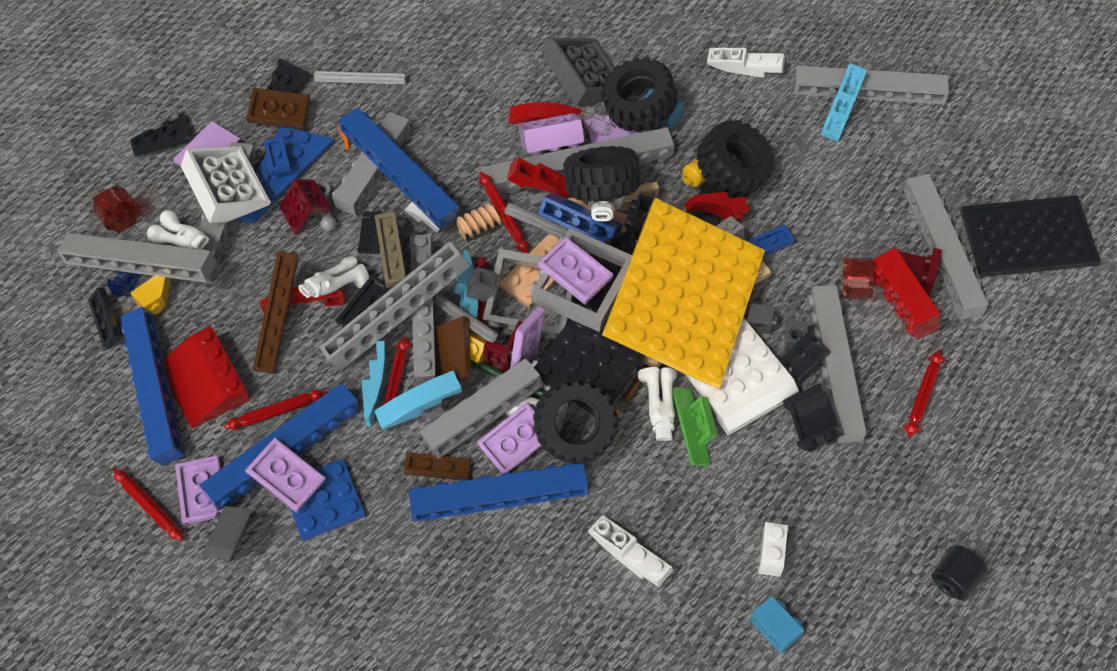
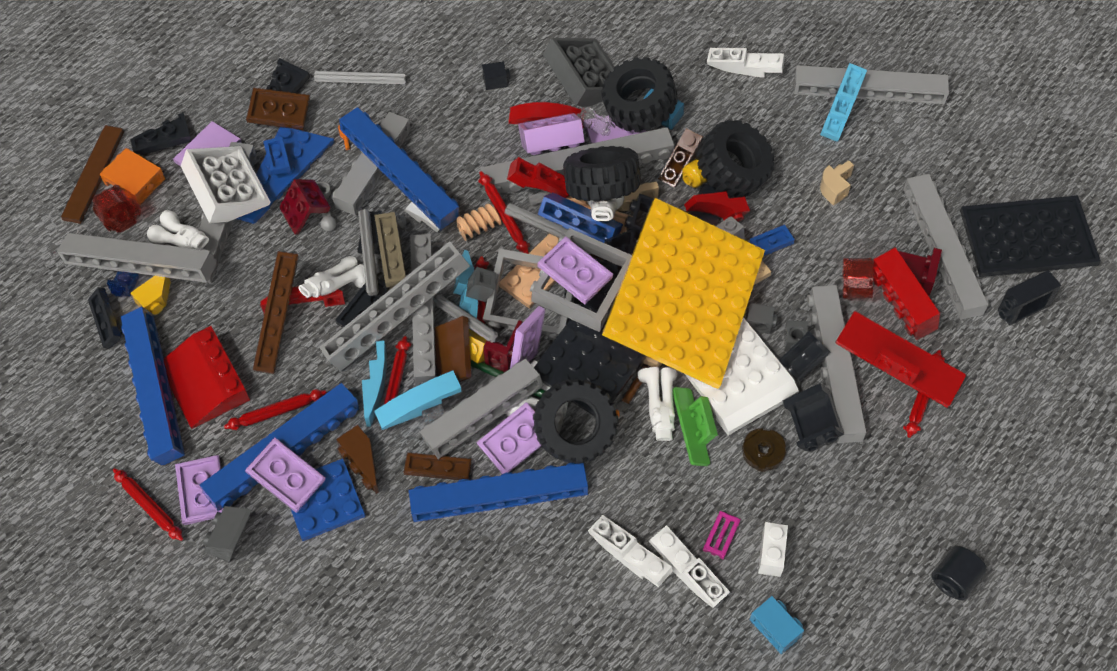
none -> reddish brown tile [61,125,124,224]
none -> orange panel [100,148,165,206]
none -> reddish brown slope [336,425,379,494]
none -> light grey axle [358,209,379,296]
none -> black brick [482,61,510,90]
none -> white slope [649,525,730,608]
none -> reddish brown slope [658,128,704,188]
none -> dark pink tile [703,511,741,560]
none -> dark brown plate [742,428,786,472]
none -> tan brick [820,160,854,206]
none -> red bracket [835,311,966,408]
none -> black window [998,270,1061,326]

